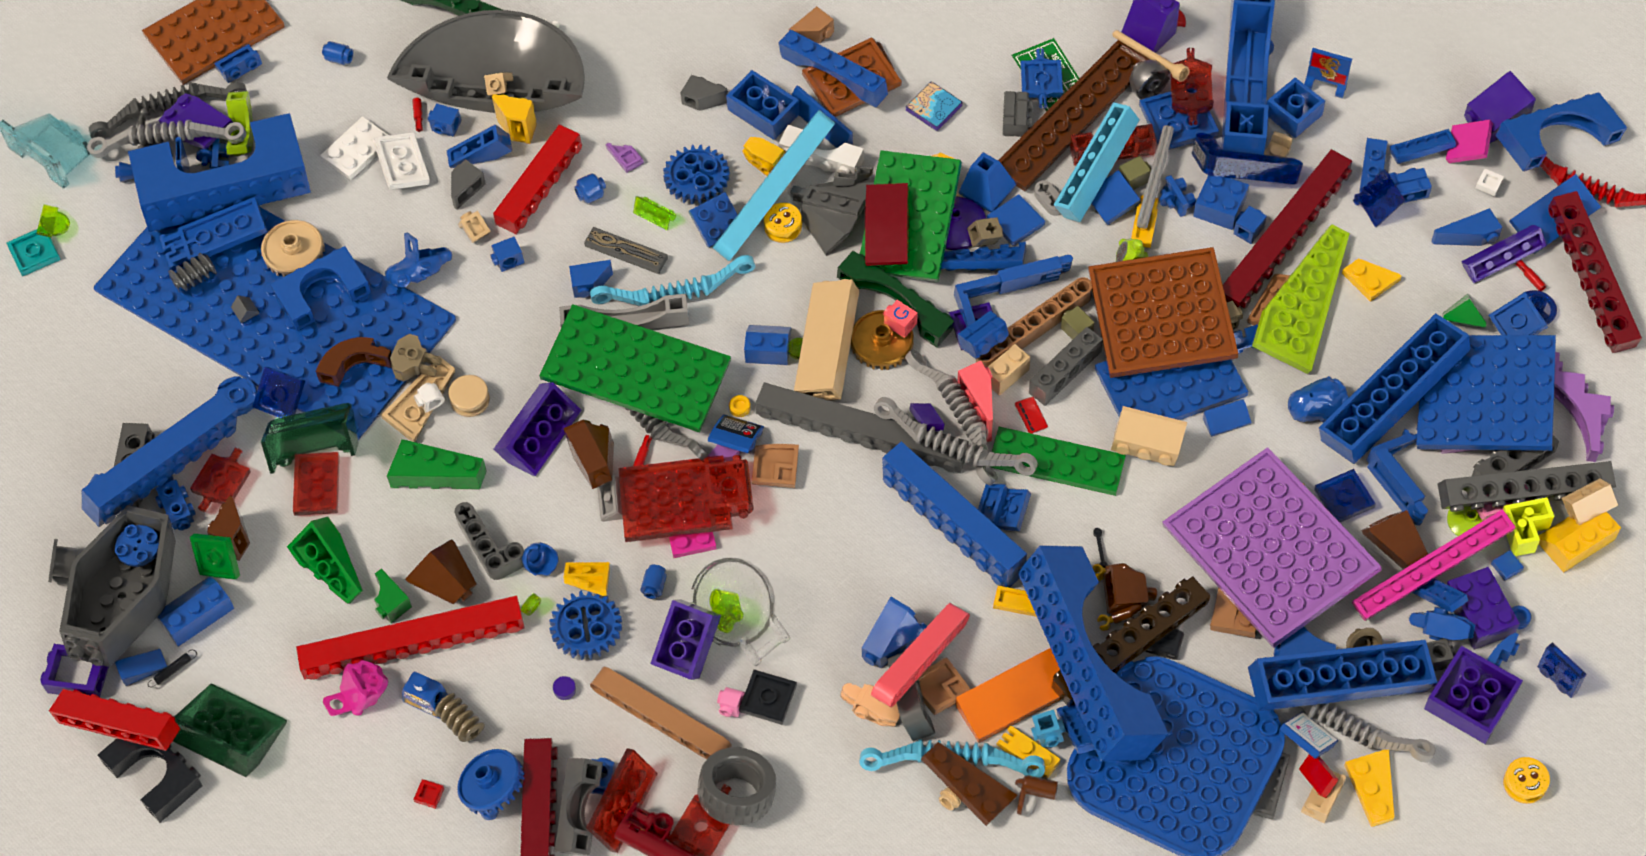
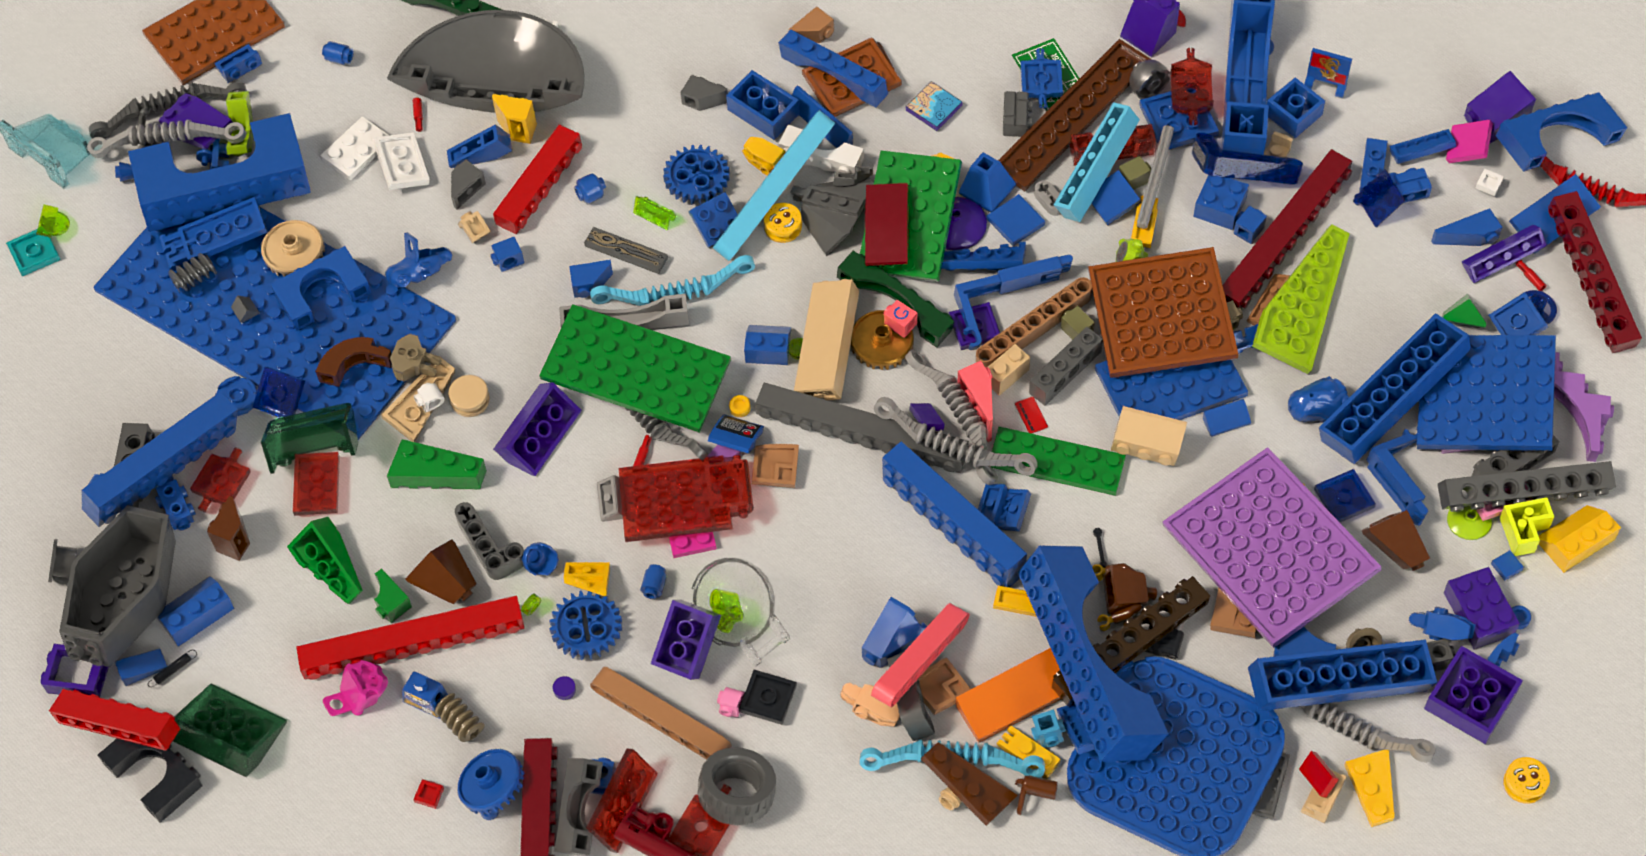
blue plate [115,524,159,567] -> none
blue piece [176,137,190,173] -> none
green tile [190,533,240,579] -> none
blue brick [428,103,461,137] -> none
tan bracket [484,73,513,95] -> none
reddish brown slope [563,419,614,489] -> none
medium lavender tile [606,143,644,173] -> none
blue brick [958,310,1009,359] -> none
dark tan brick [967,217,1003,247] -> none
tan piece [1112,30,1189,82] -> none
blue hips [1158,175,1196,217] -> none
tile [1280,712,1338,758] -> none
yellow wing [1342,258,1402,302] -> none
dark pink plate [1352,509,1516,621] -> none
blue plate [1412,579,1468,613] -> none
clear blue plate [1537,642,1587,698] -> none
tan hinge [1561,479,1618,525] -> none

